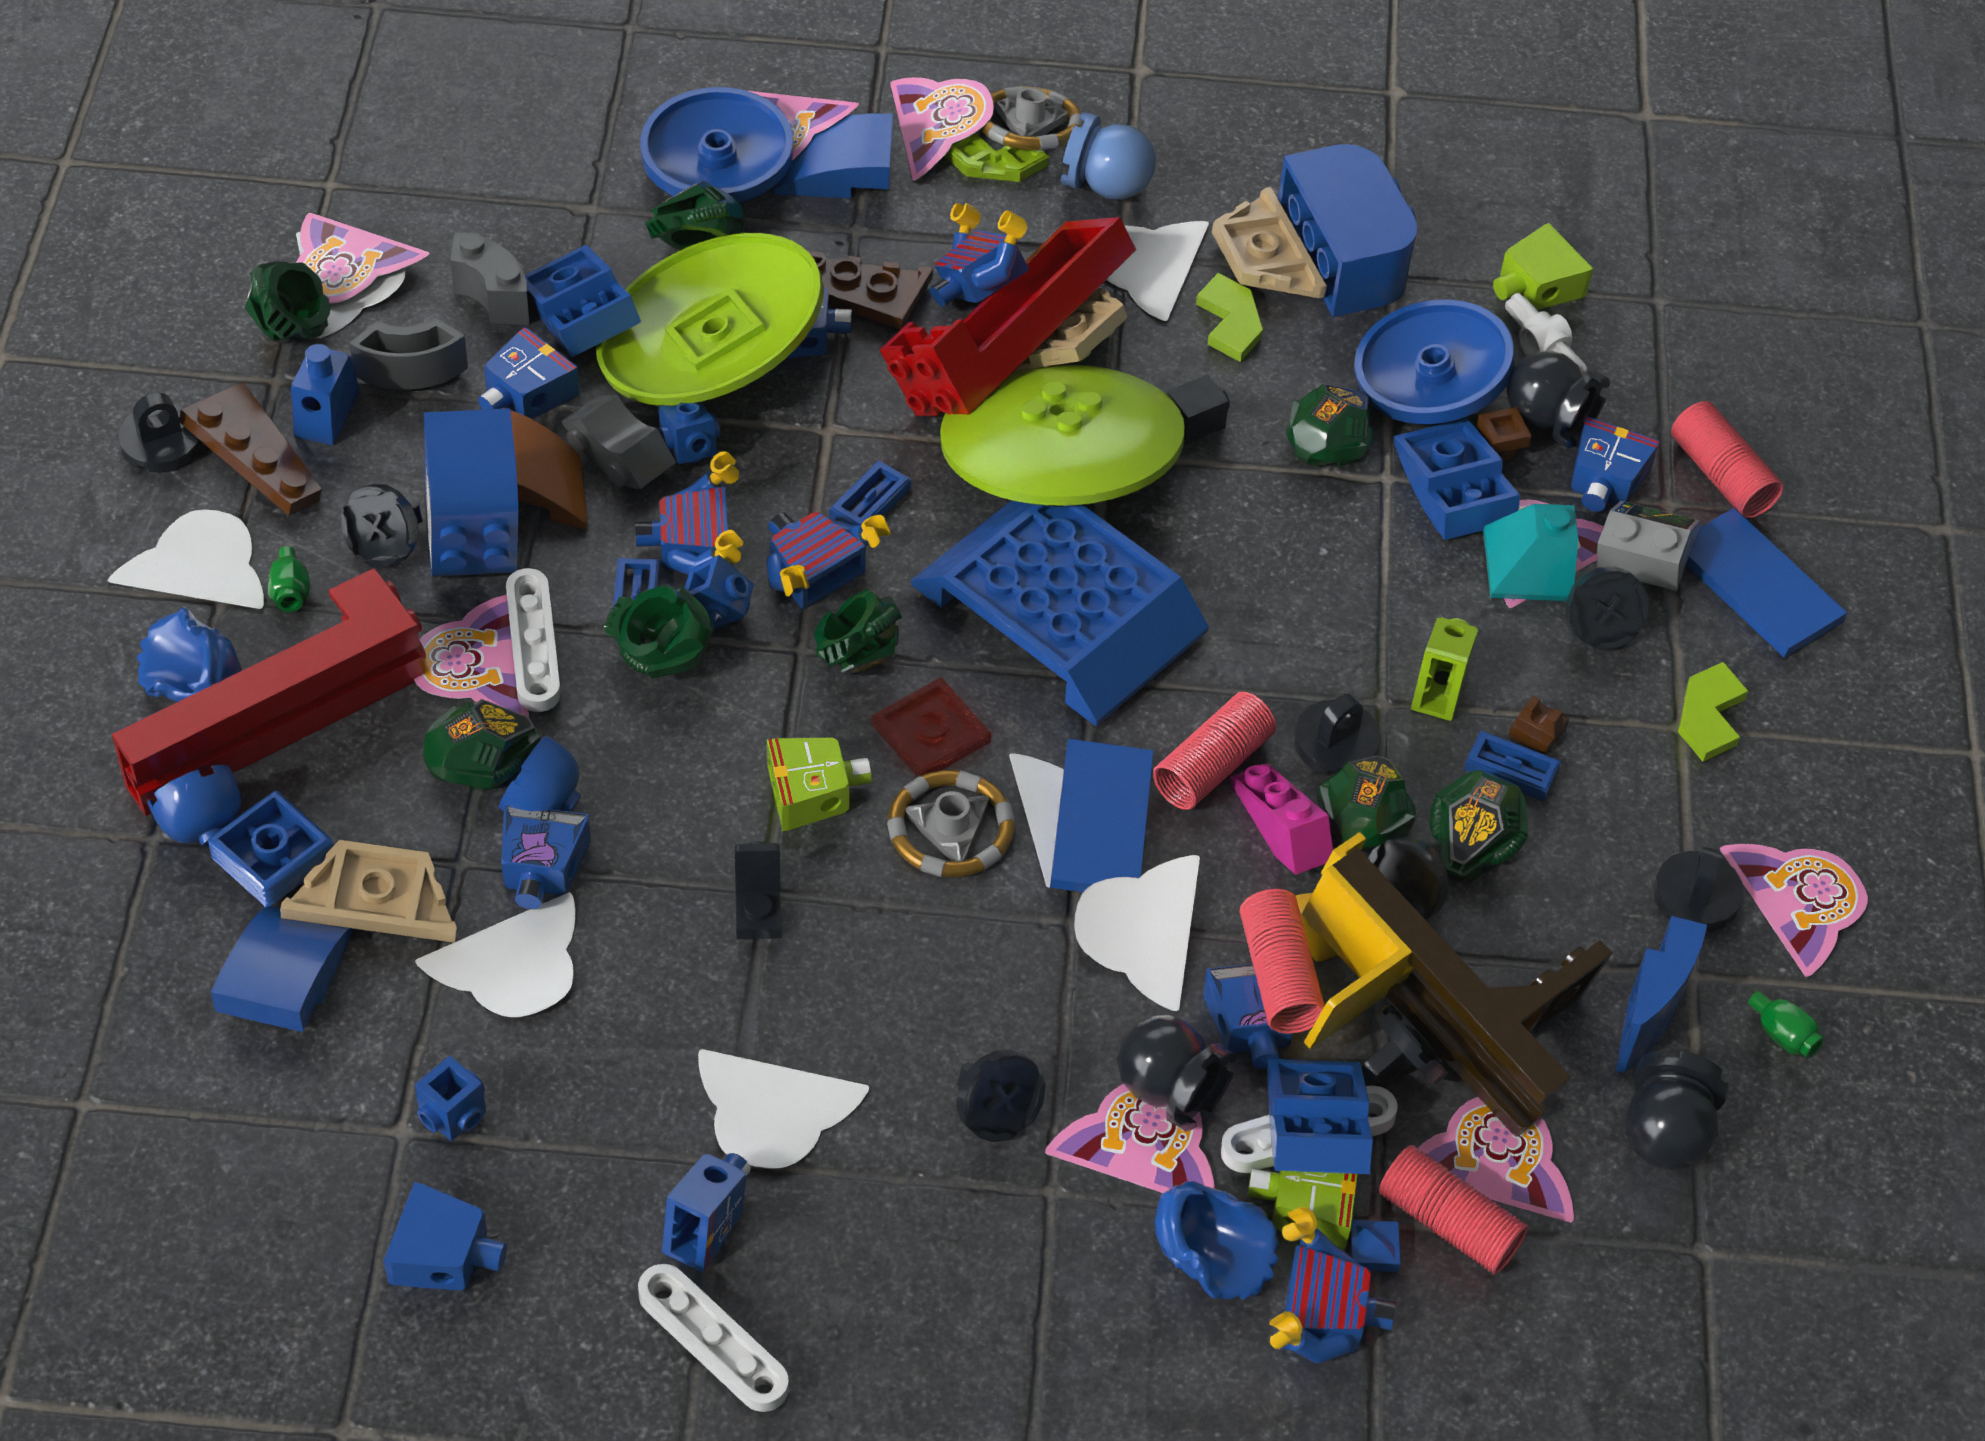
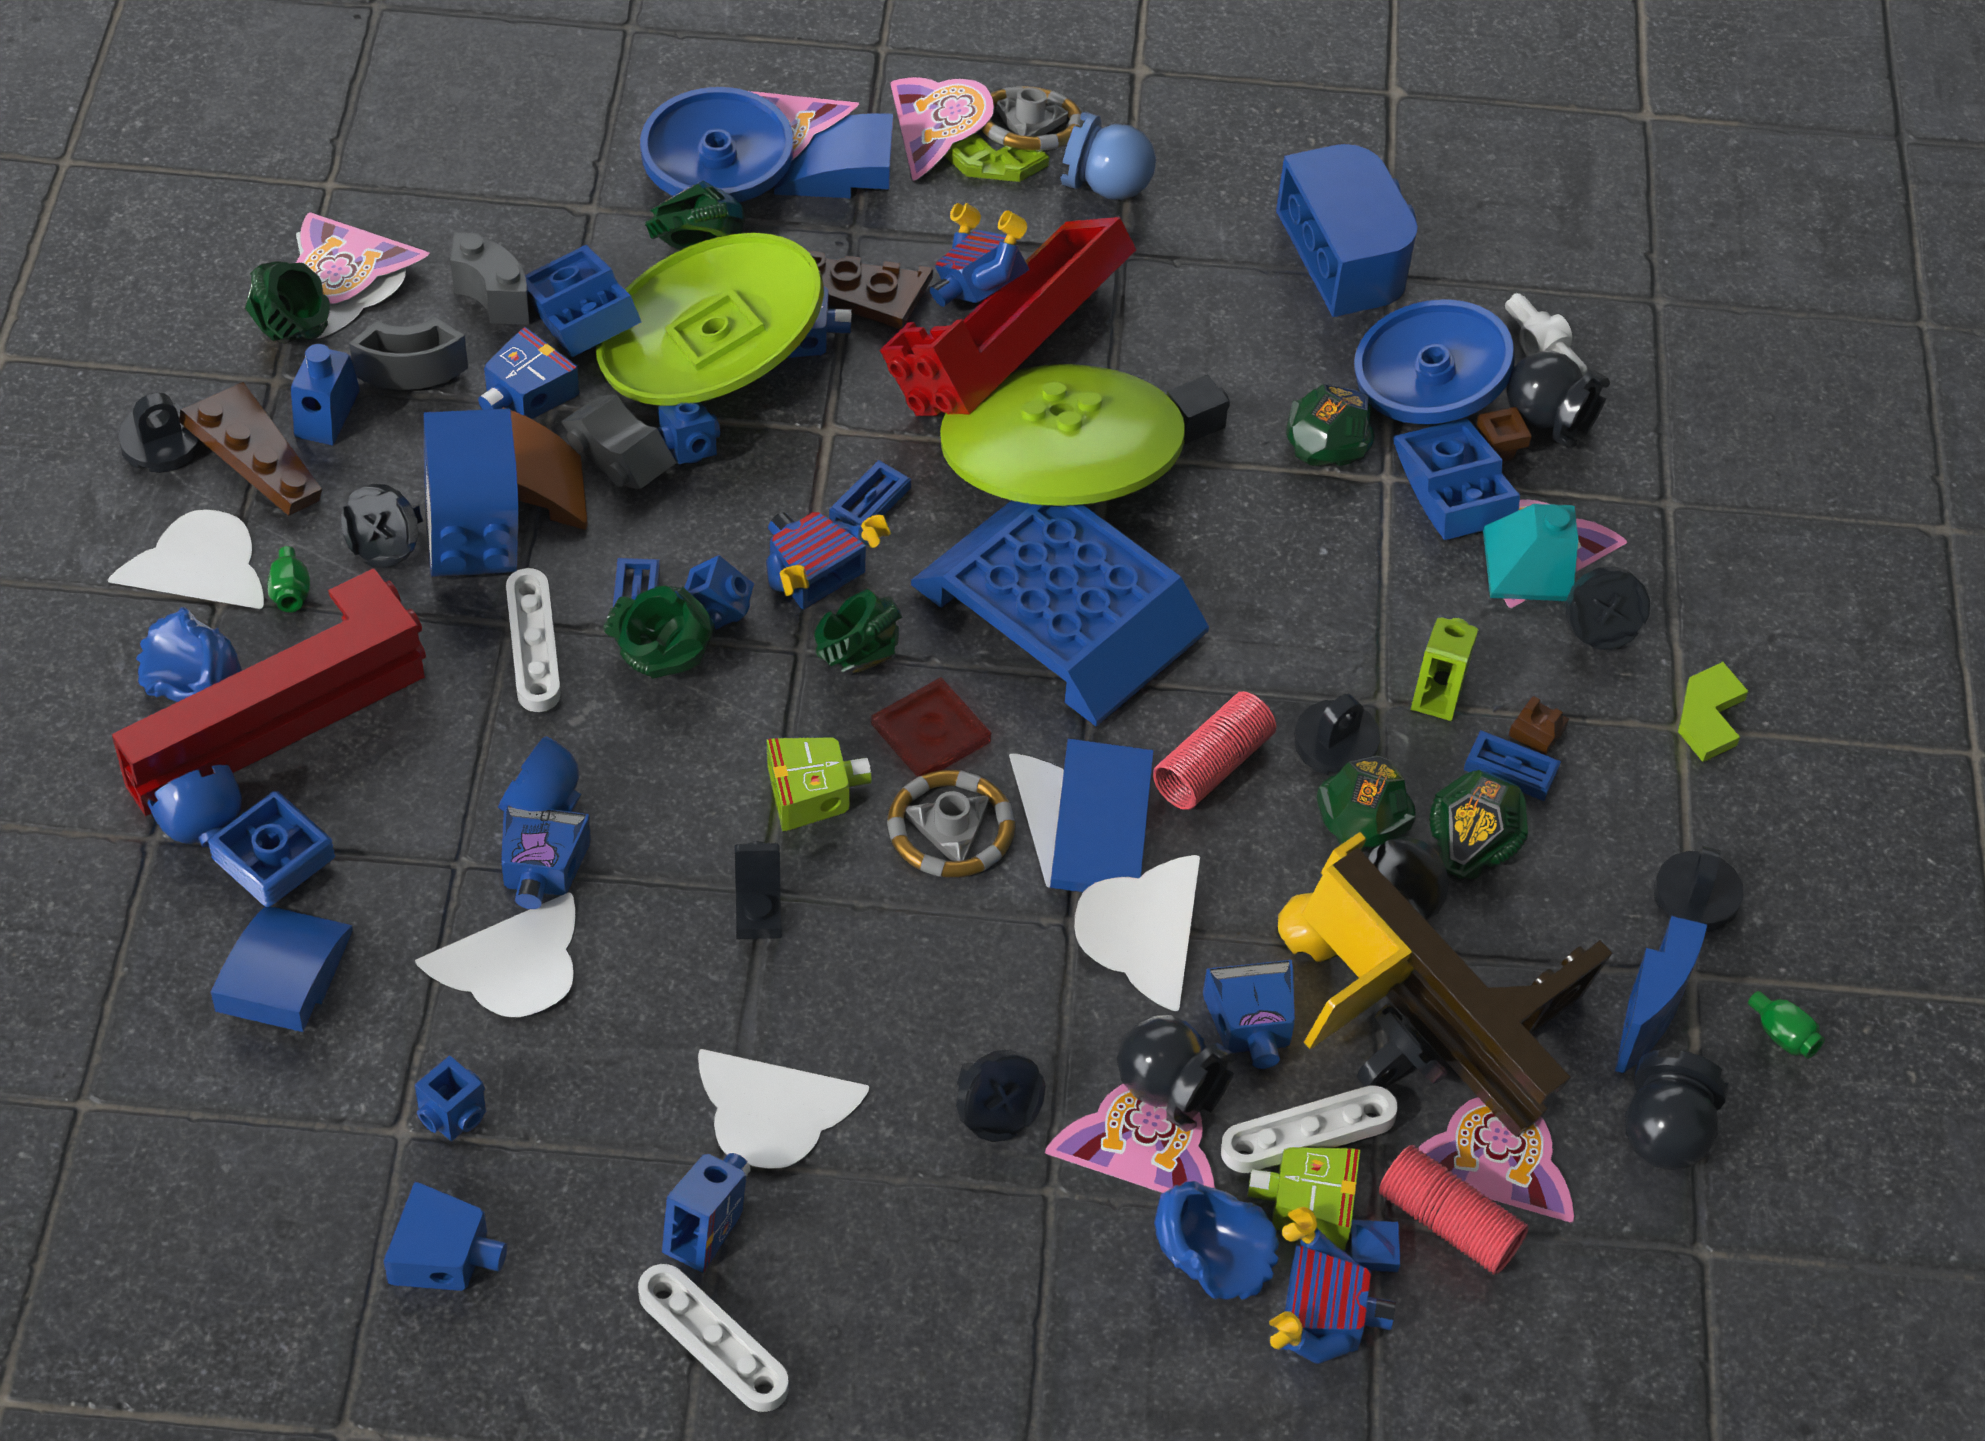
tan wing [280,840,457,943] -> none
sticker [414,594,529,717] -> none
dark green helmet [423,699,541,791] -> none
torso [635,451,744,575] -> none
tan wing [1014,288,1128,371] -> none
white sticker [1106,221,1209,321] -> none
lime tile [1196,273,1263,362] -> none
tan wing [1212,187,1327,298] -> none
dark pink slope [1230,764,1333,875] -> none
coral piece [1240,888,1325,1034] -> none
blue slope [1267,1059,1373,1174] -> none
lime torso [1493,223,1593,310] -> none
blue torso [1571,416,1660,512] -> none
light grey slope [1597,501,1700,591] -> none
coral piece [1671,401,1783,518] -> none
blue tile [1686,508,1847,658] -> none
sticker [1720,844,1868,977] -> none

